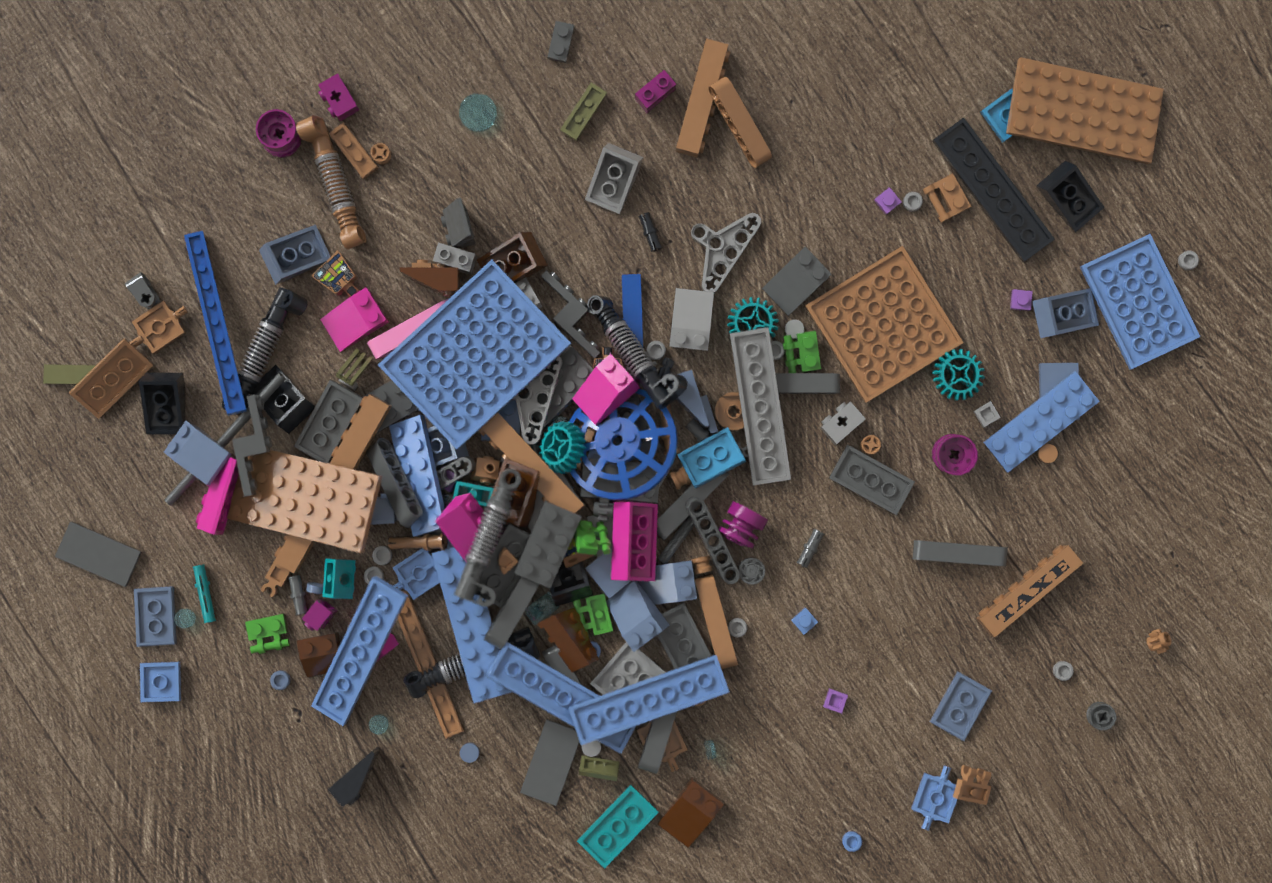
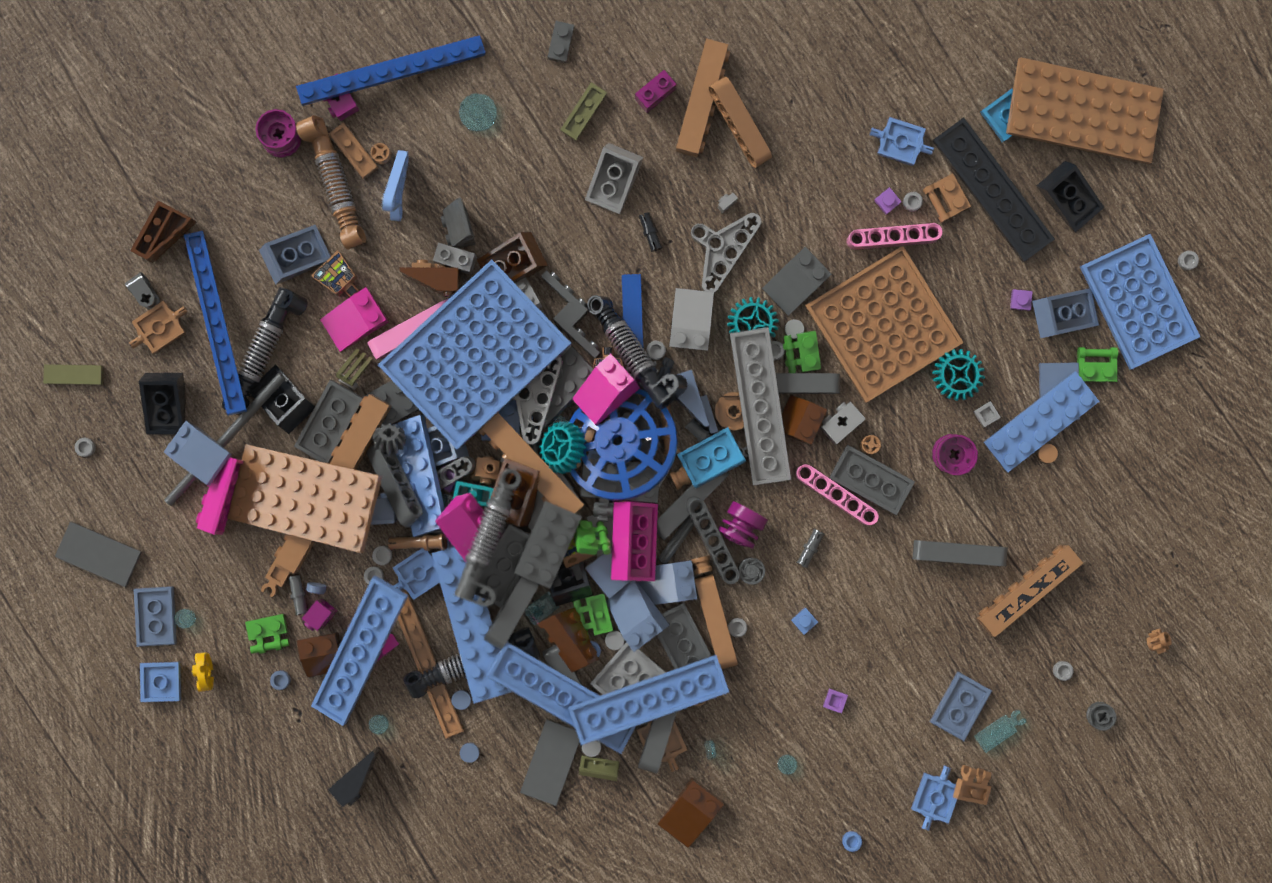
medium nougat plate [69,338,153,419] -> none
teal pin [192,564,216,623] -> none
dark grey bracket [232,395,272,497] -> none
teal brick [322,558,356,599] -> none
medium nougat tile [498,547,519,575] -> none
teal plate [577,784,659,868] -> none
none -> light grey tile [75,438,96,457]
none -> reddish brown wedge [130,201,197,263]
none -> yellow plate [192,652,214,692]
none -> blue plate [296,35,486,106]
none -> dark grey gear [373,422,406,455]
none -> light blue beam [382,150,409,221]
none -> sand blue tile [452,690,471,710]
none -> light grey tile [605,630,624,650]
none -> light grey plate [718,193,738,214]
none -> clear light blue tile [777,754,797,775]
none -> reddish brown slope [782,395,827,446]
none -> bright pink beam [796,464,878,525]
none -> bright pink beam [847,223,942,250]
none -> medium blue plate [870,117,934,166]
none -> clear light blue plate [974,710,1027,753]
none -> bright green plate [1077,347,1118,382]

